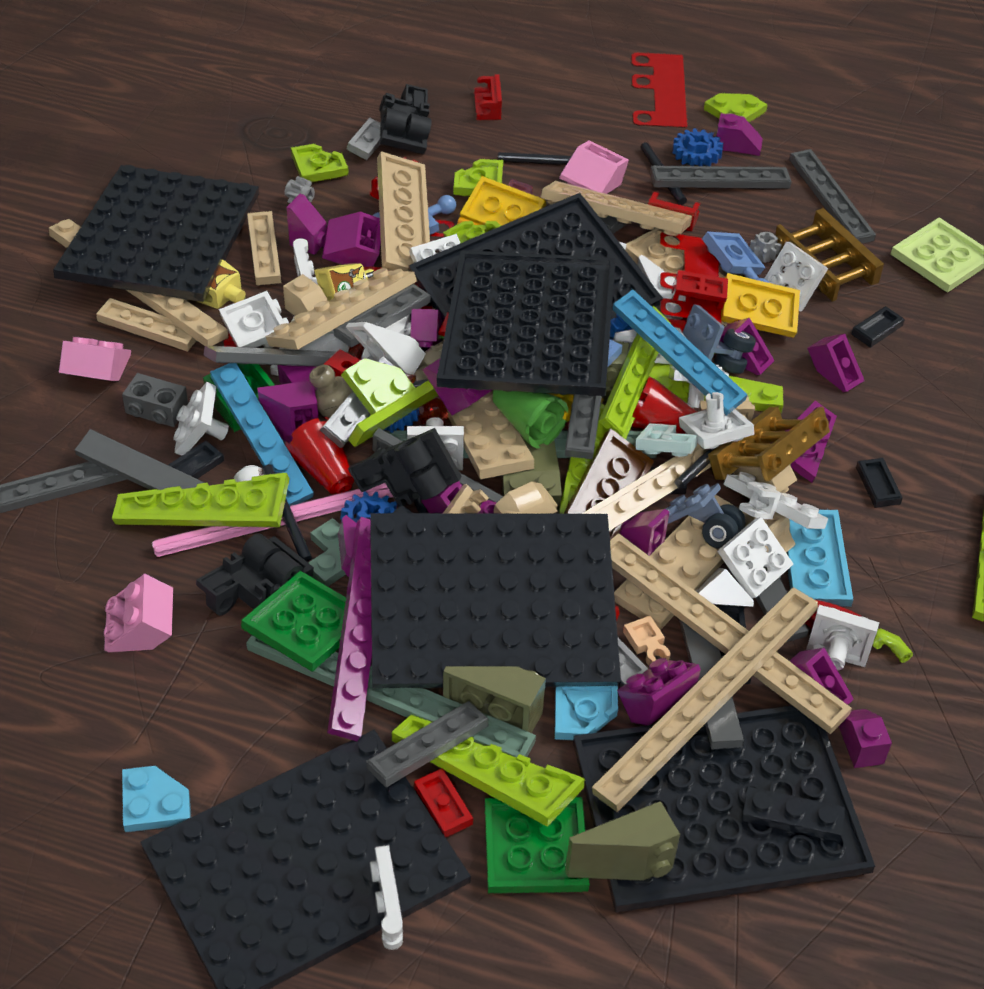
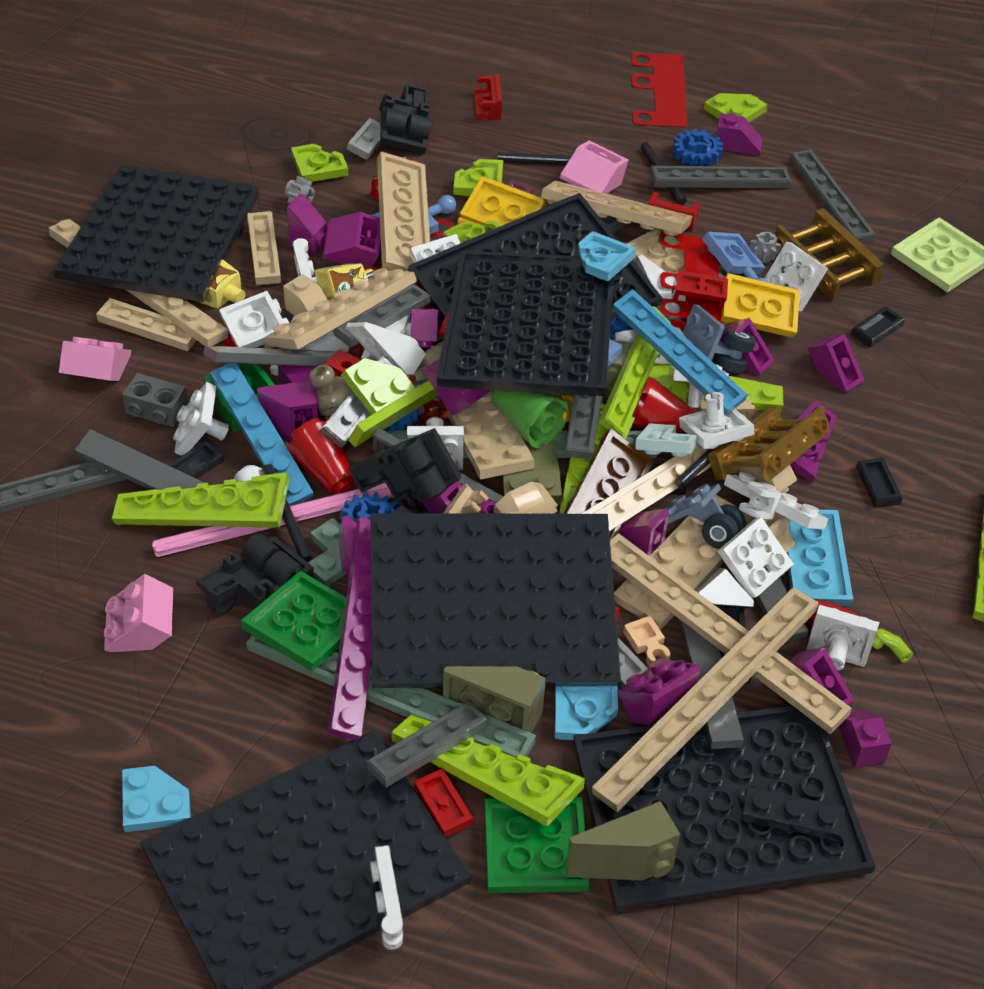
none -> medium azure plate [578,231,636,281]

